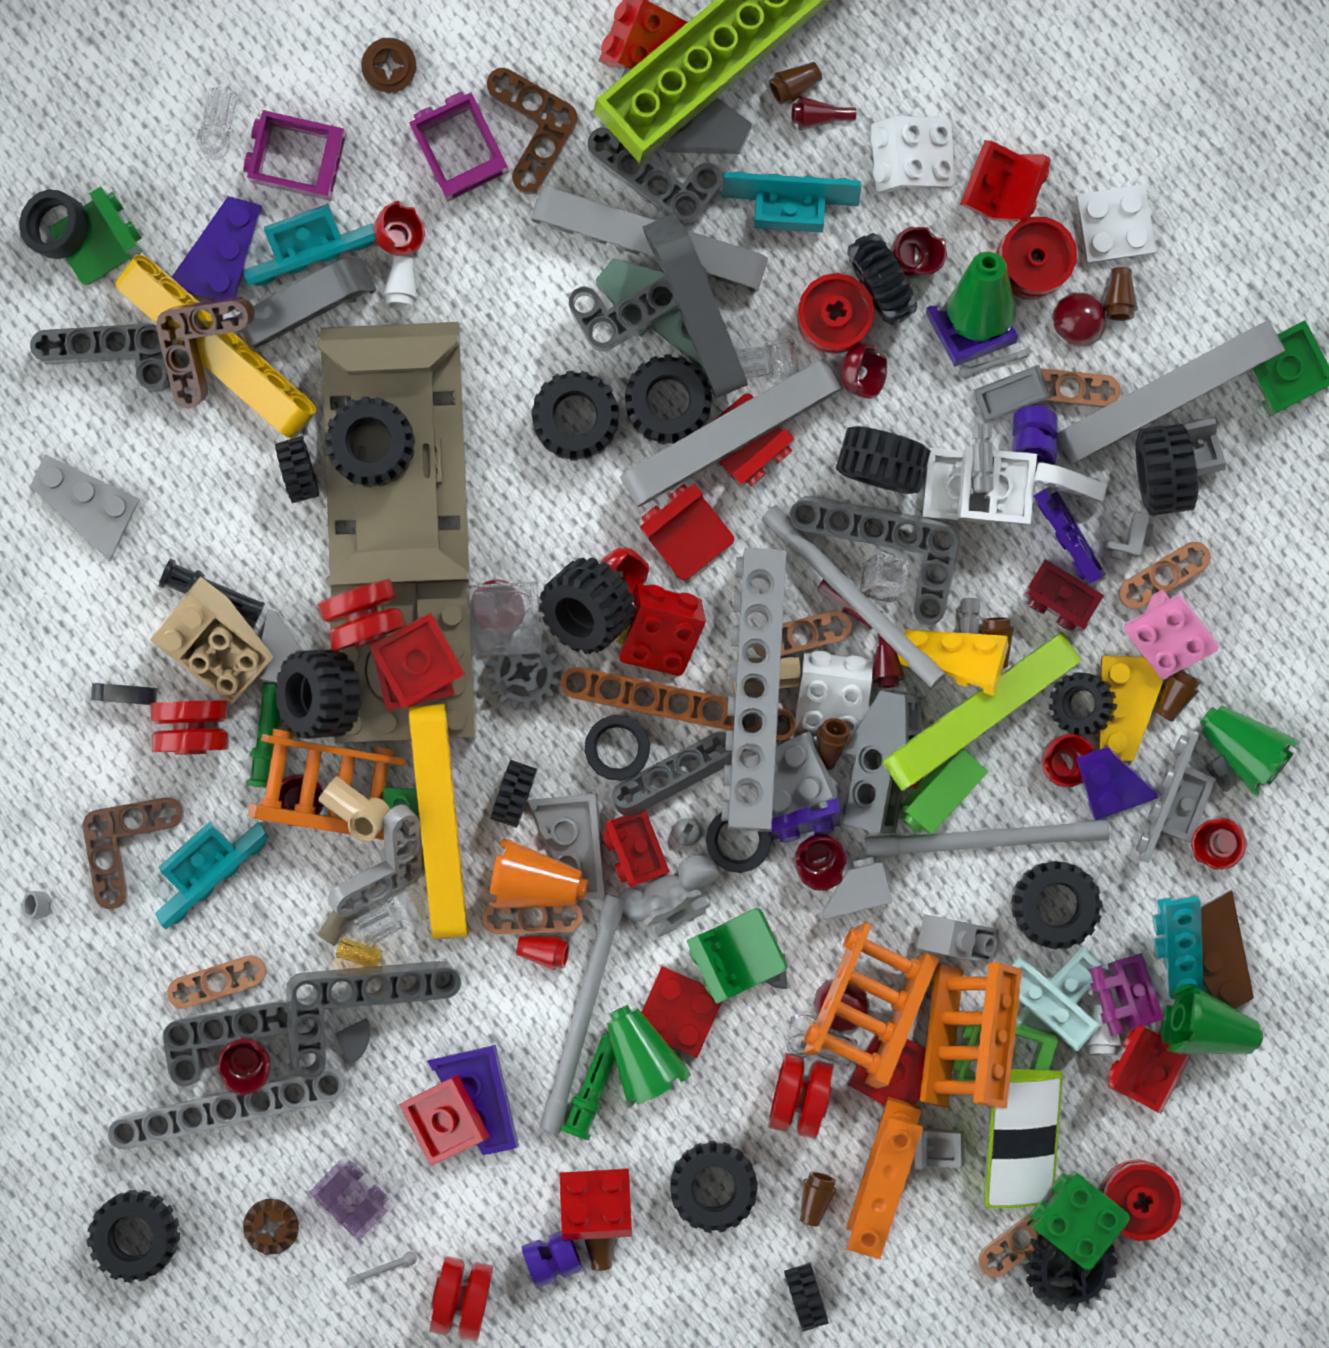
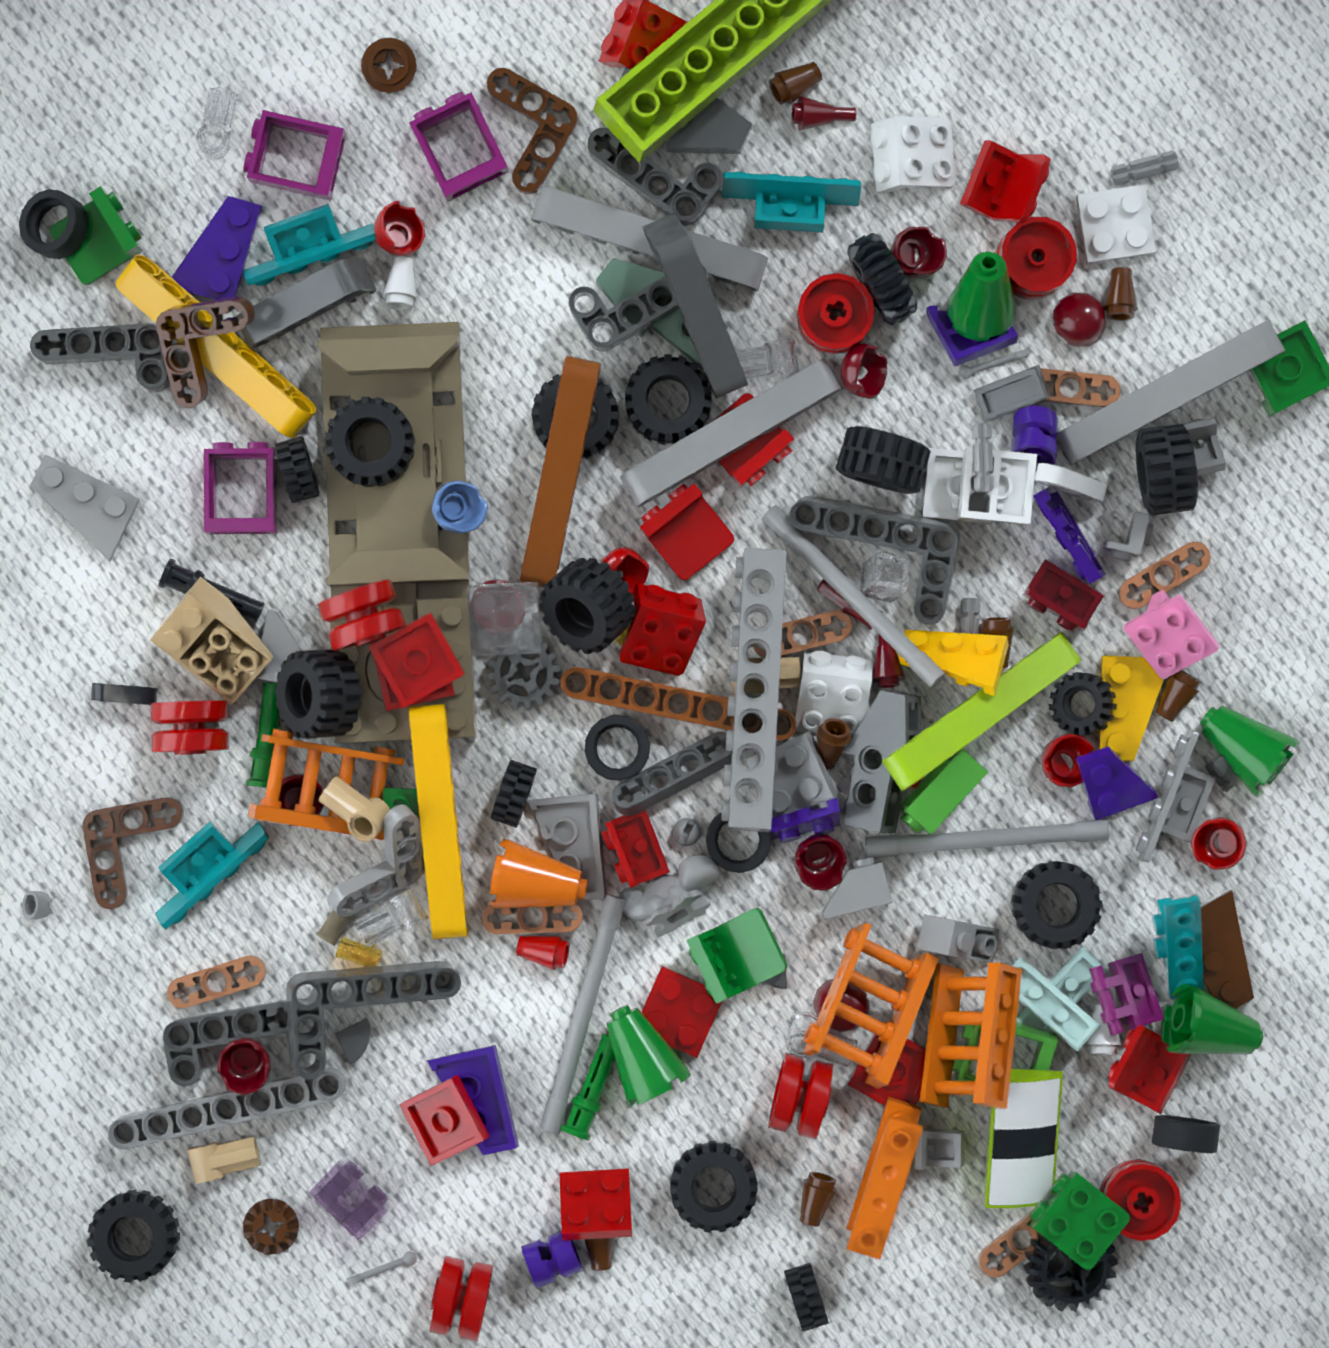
none -> tan piece [187,1136,261,1184]
none -> magenta window [204,442,277,534]
none -> medium blue hair [432,480,488,534]
none -> dark orange beam [520,356,601,588]
none -> light grey axle [1111,150,1179,185]
none -> black tyre [1152,1115,1220,1153]

